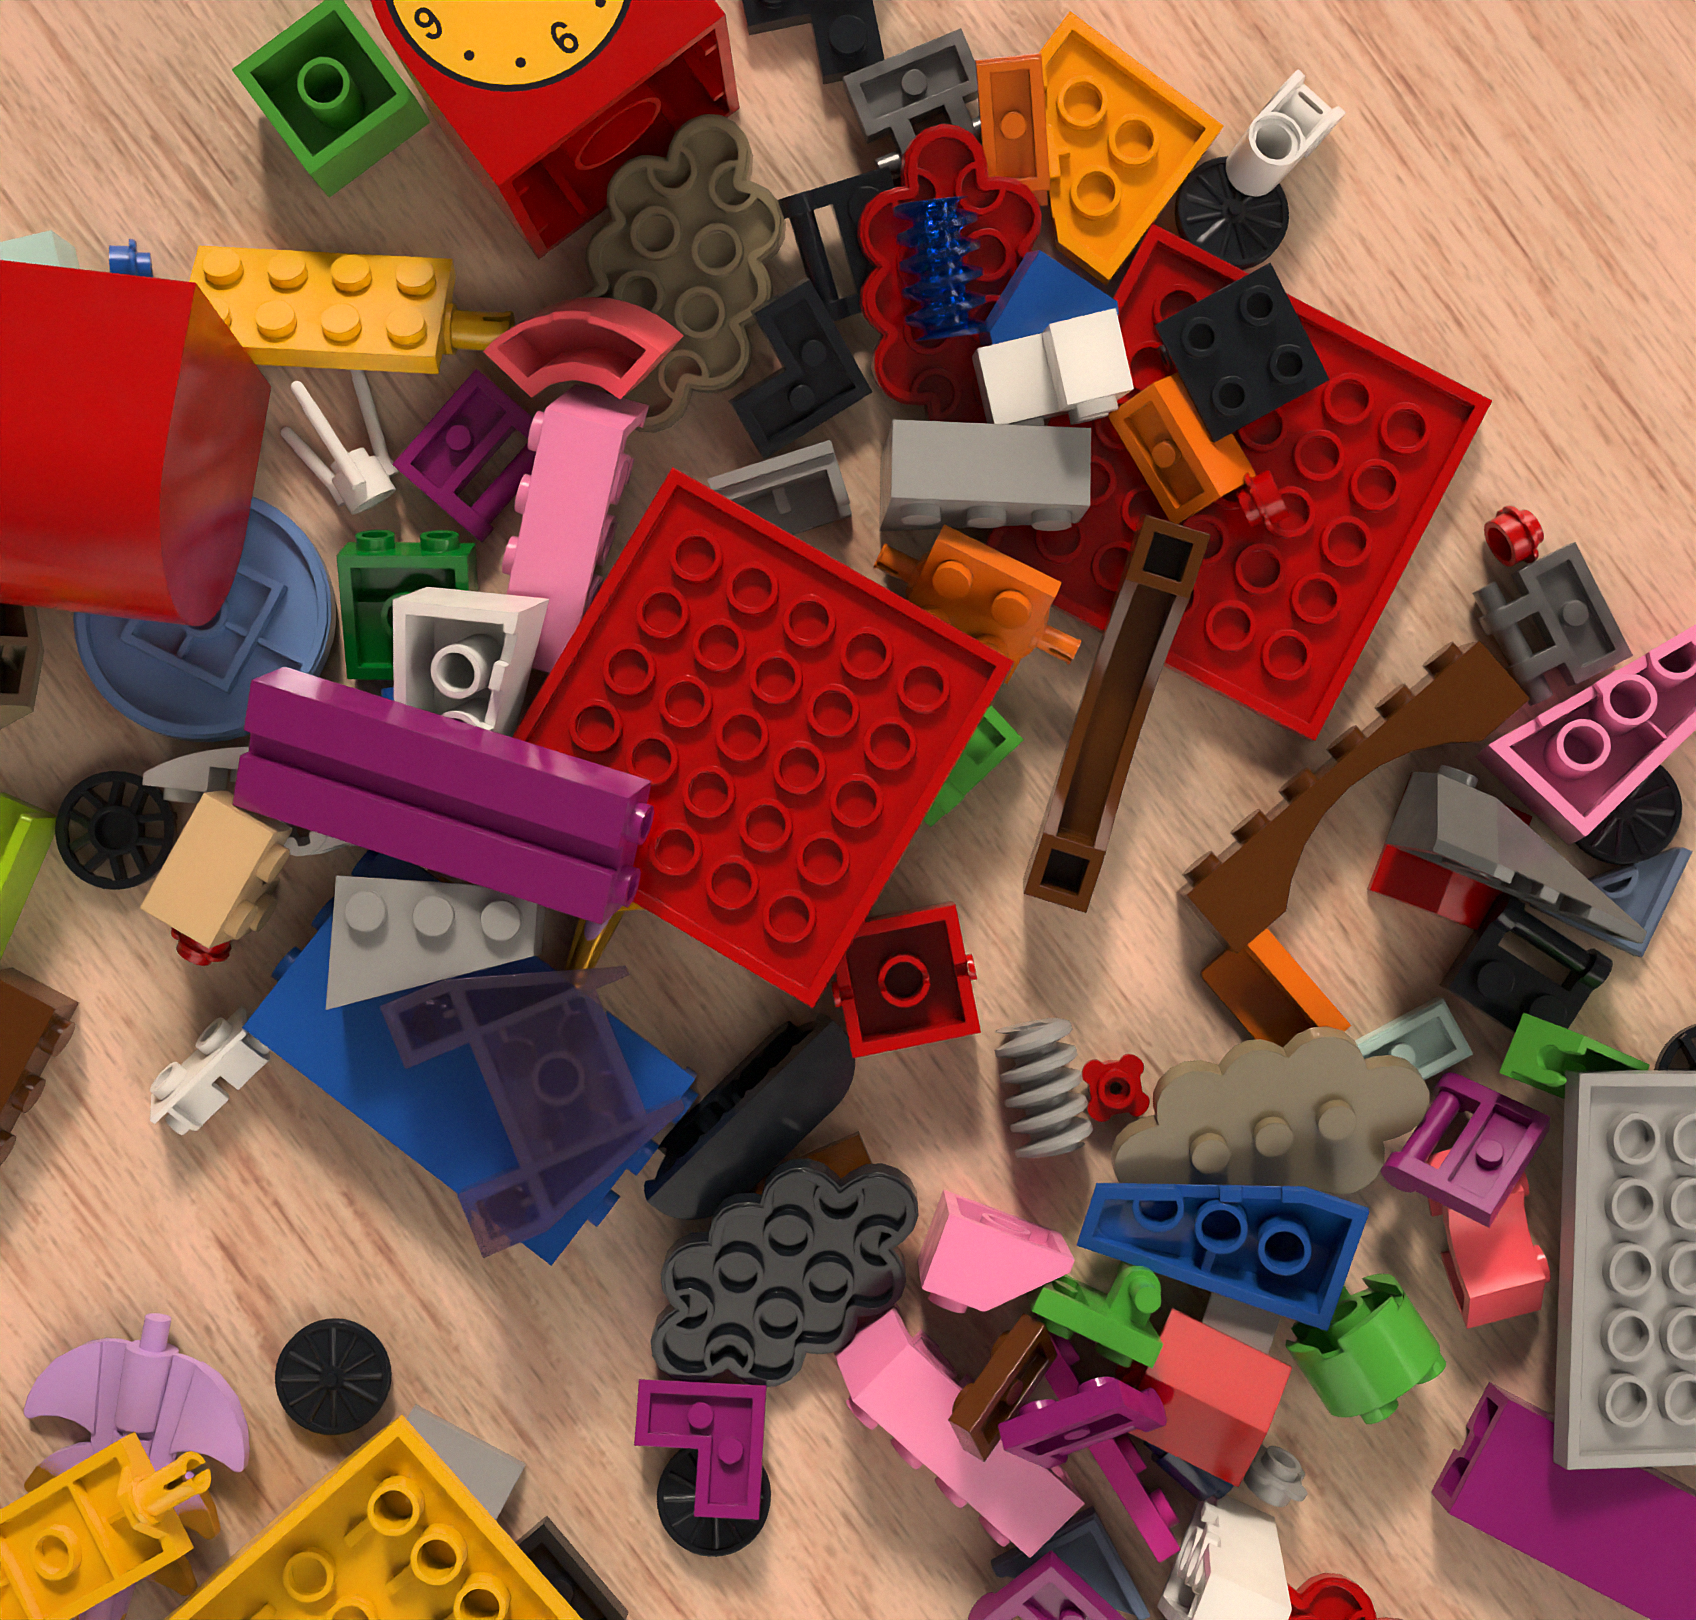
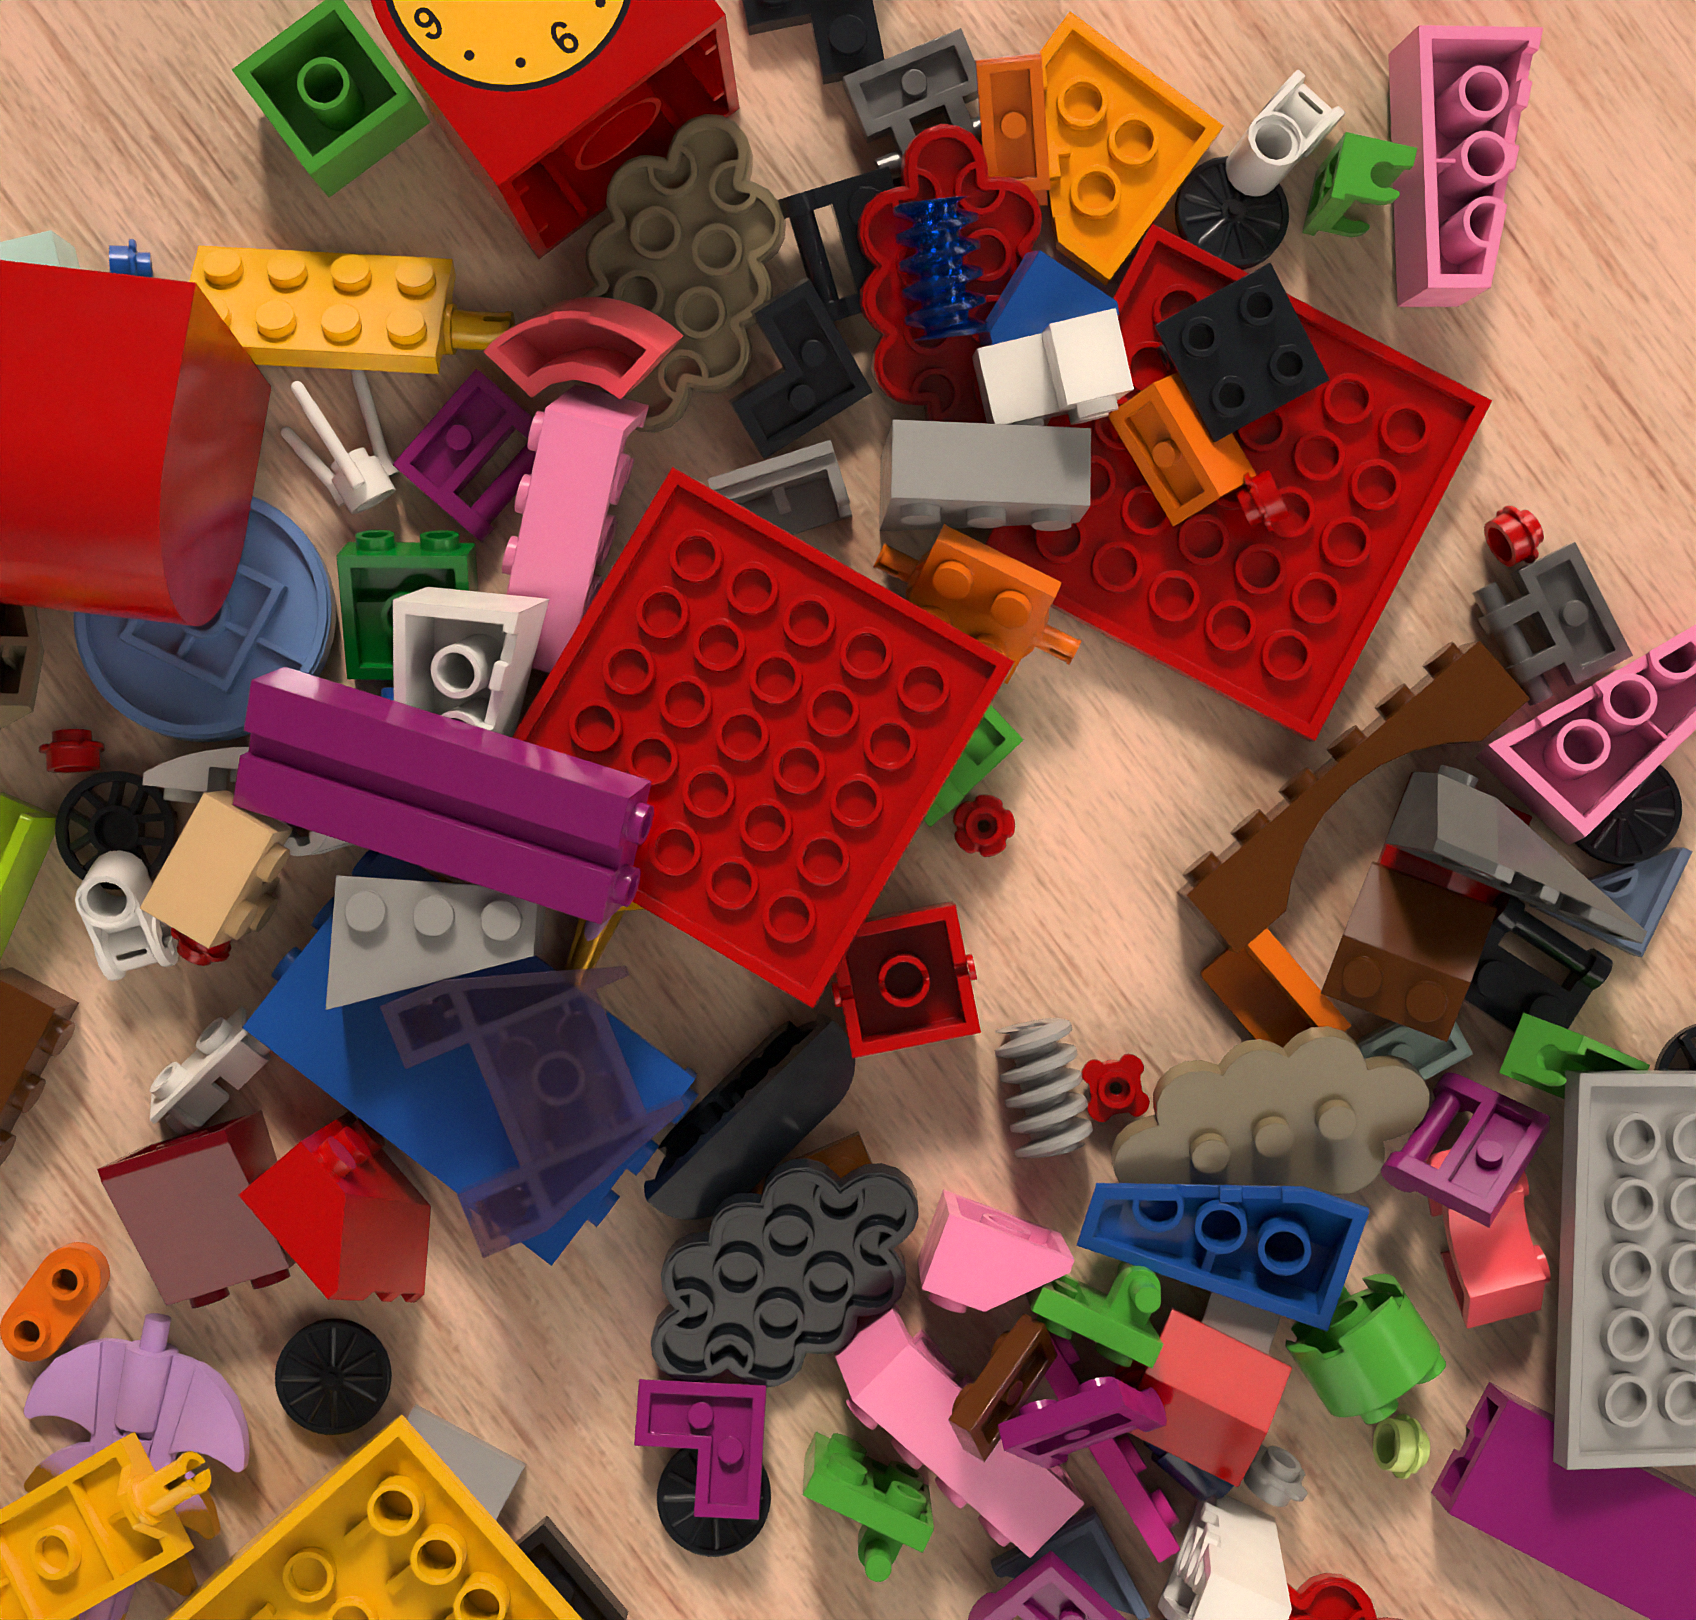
reddish brown arch [1023,514,1211,913] -> none
none -> orange plate [0,1242,110,1362]
none -> red plate [39,729,105,773]
none -> white piece [75,850,179,981]
none -> dark red slope [97,1110,296,1308]
none -> red wedge [238,1111,431,1303]
none -> bright green plate [803,1432,934,1582]
none -> red plate [953,794,1015,857]
none -> bright green hinge [1302,132,1417,237]
none -> reddish brown slope [1321,861,1498,1042]
none -> yellowish green plate [1373,1414,1430,1479]
none -> bright pink wedge [1388,25,1543,307]

